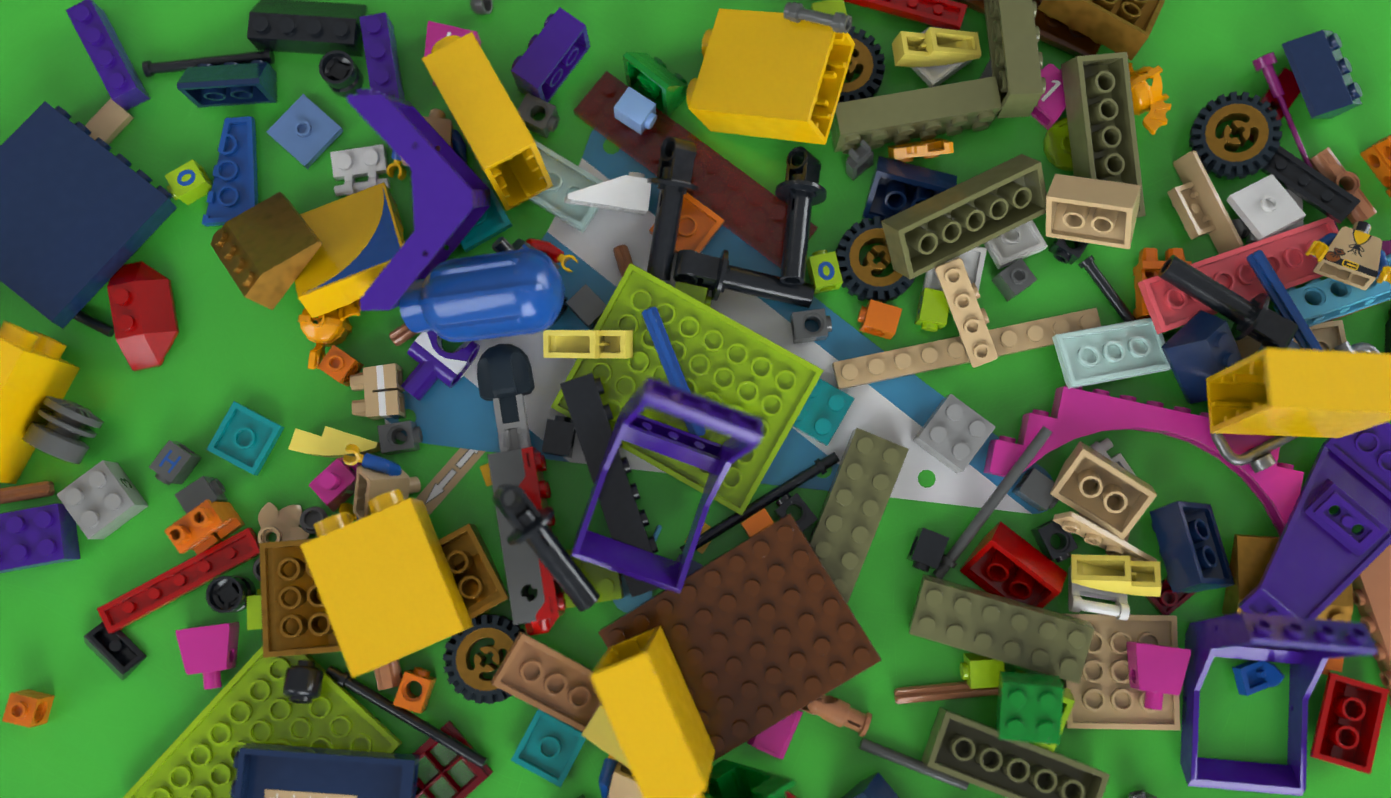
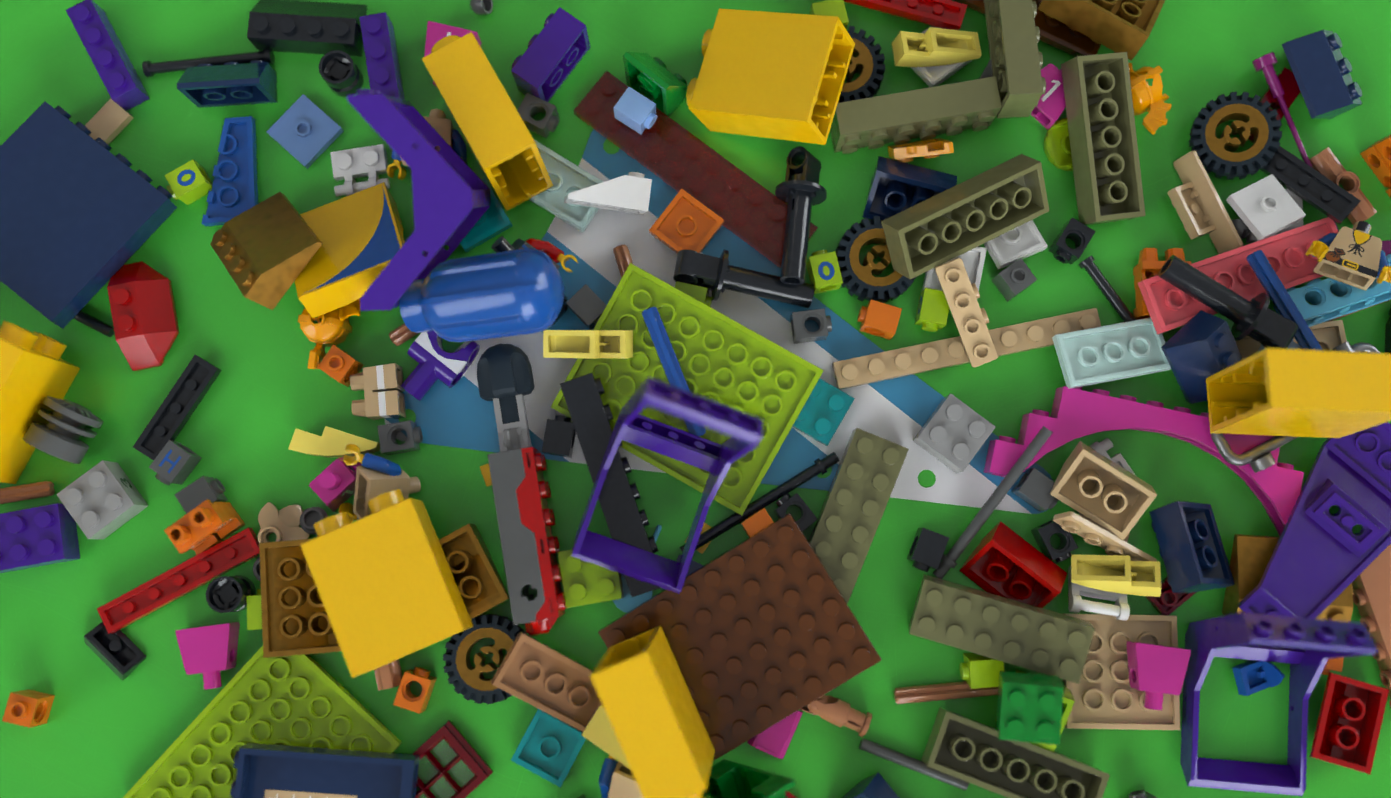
teal plate [206,401,285,476] -> none
black head [283,660,324,704] -> none
black bar [326,665,488,768] -> none
tan sticker [416,448,486,515] -> none
black piece [493,484,600,612] -> none
black piece [647,136,699,281] -> none
dark grey bar [784,2,852,33] -> none
dark grey plate [846,140,874,180] -> none
tan slope [1046,174,1141,249] -> none
none -> black plate [133,355,222,460]

